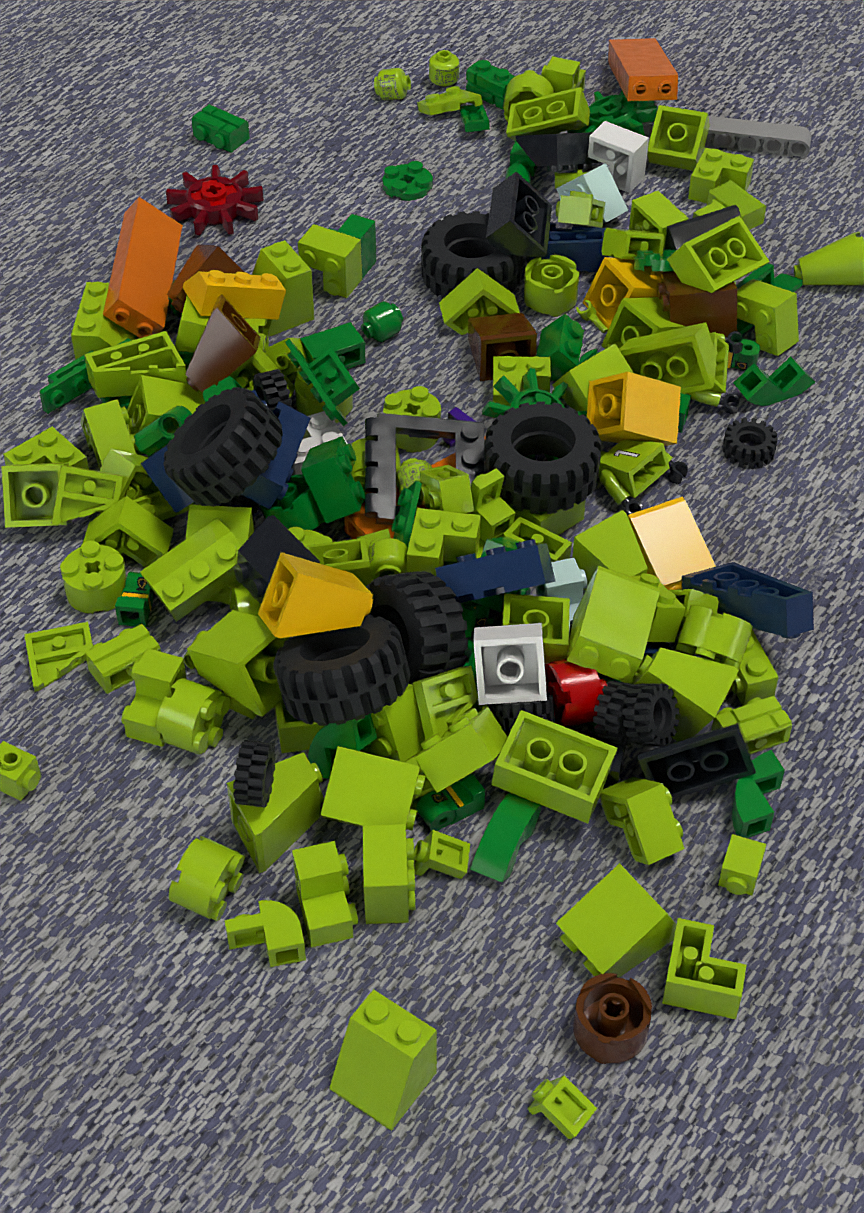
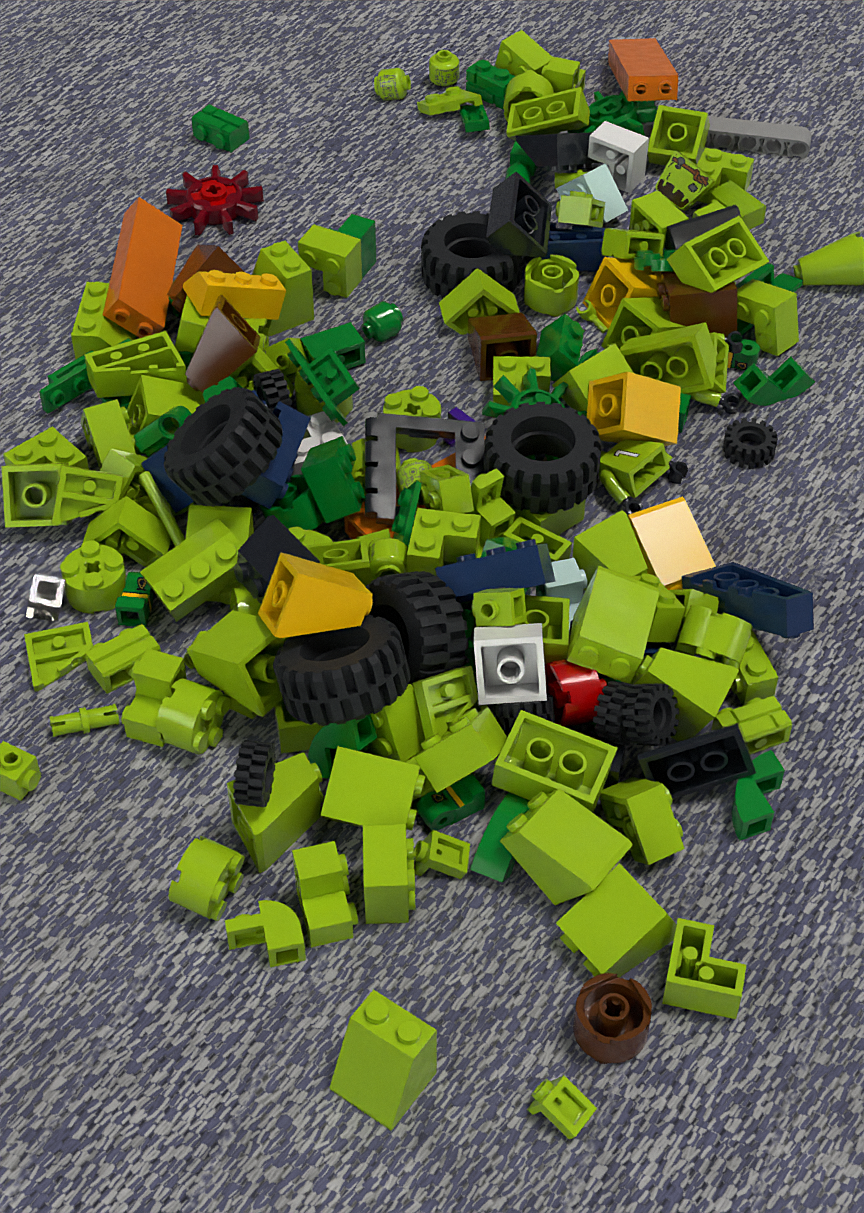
green plate [382,161,433,201] -> none
lime brick [718,834,767,896] -> none
none -> clear smoke brick [26,573,66,622]
none -> lime pin [49,703,120,737]
none -> lime bar [139,471,186,547]
none -> lime brick [472,588,527,627]
none -> lime brick [495,30,552,76]
none -> lime slope [500,789,633,905]
none -> lime torso [655,150,717,211]

